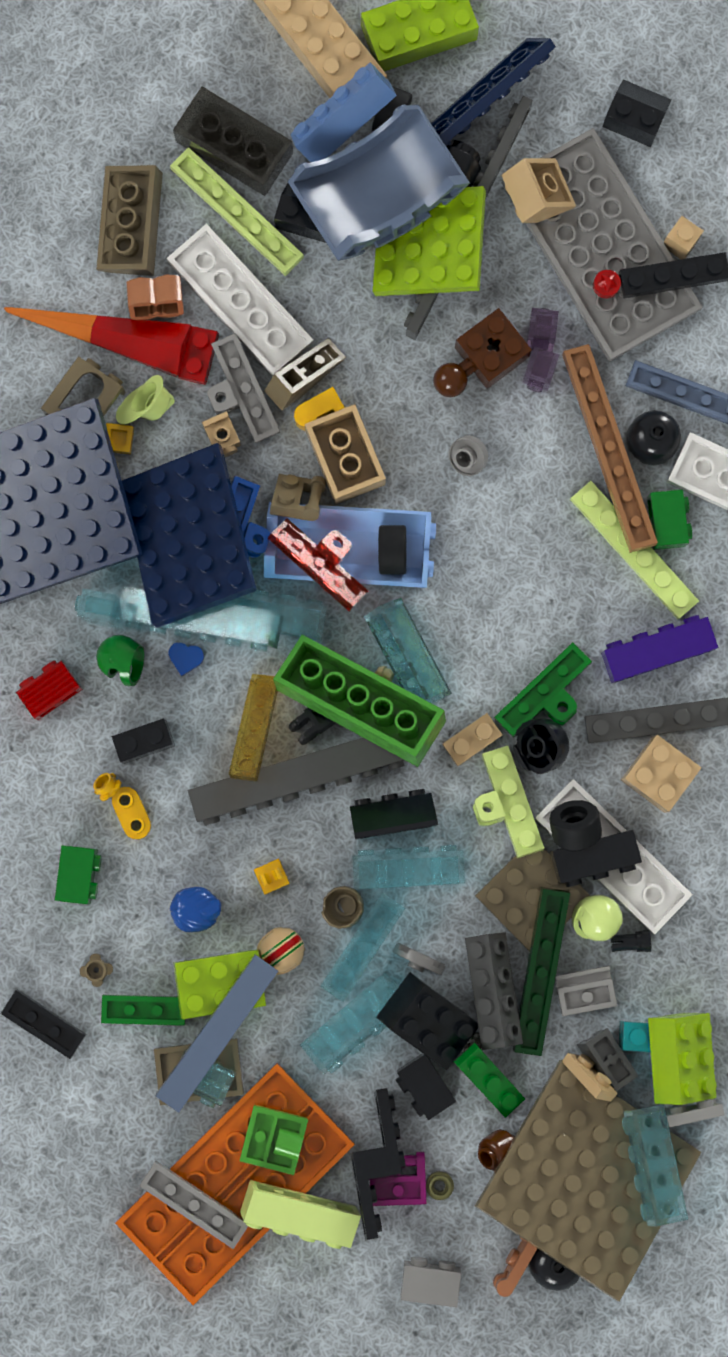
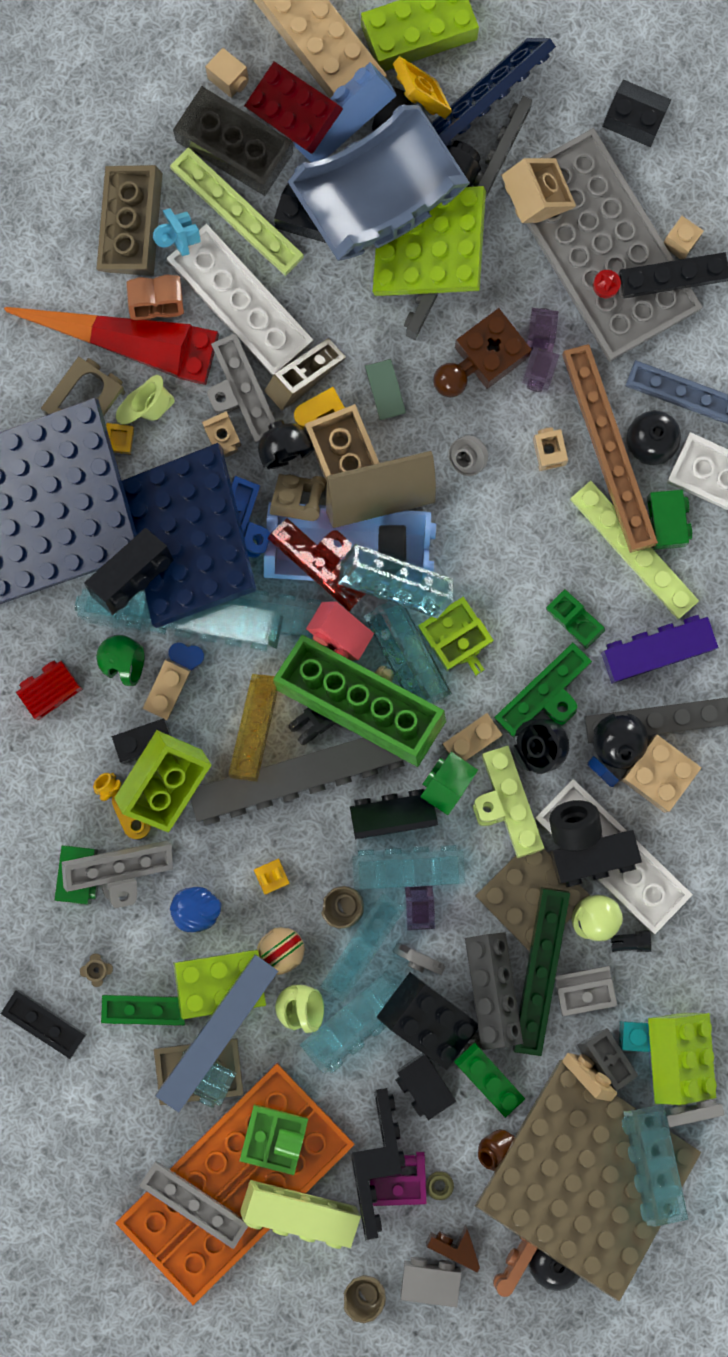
none -> light grey plate [62,840,173,908]
none -> black brick [84,528,174,615]
none -> lime brick [114,730,212,833]
none -> tan plate [143,659,191,720]
none -> medium azure hips [153,208,201,256]
none -> tan brick [205,48,249,98]
none -> dark red plate [244,61,343,154]
none -> black cylinder [258,420,314,470]
none -> yellowish green helmet [275,985,324,1033]
none -> coral brick [306,601,375,661]
none -> dark tan slope [326,451,436,528]
none -> clear light blue brick [339,544,453,619]
none -> dark tan hair [343,1275,386,1324]
none -> sand green slope [365,359,406,420]
none -> yellow plate [393,56,452,119]
none -> clear purple brick [405,886,435,930]
none -> lime plate [417,596,494,676]
none -> green brick [421,752,478,815]
none -> reddish brown slope [426,1224,480,1273]
none -> tan brick [533,427,568,471]
none -> green slope [546,589,605,649]
none -> blue tile [587,756,619,787]
none -> black cylinder [593,713,649,769]

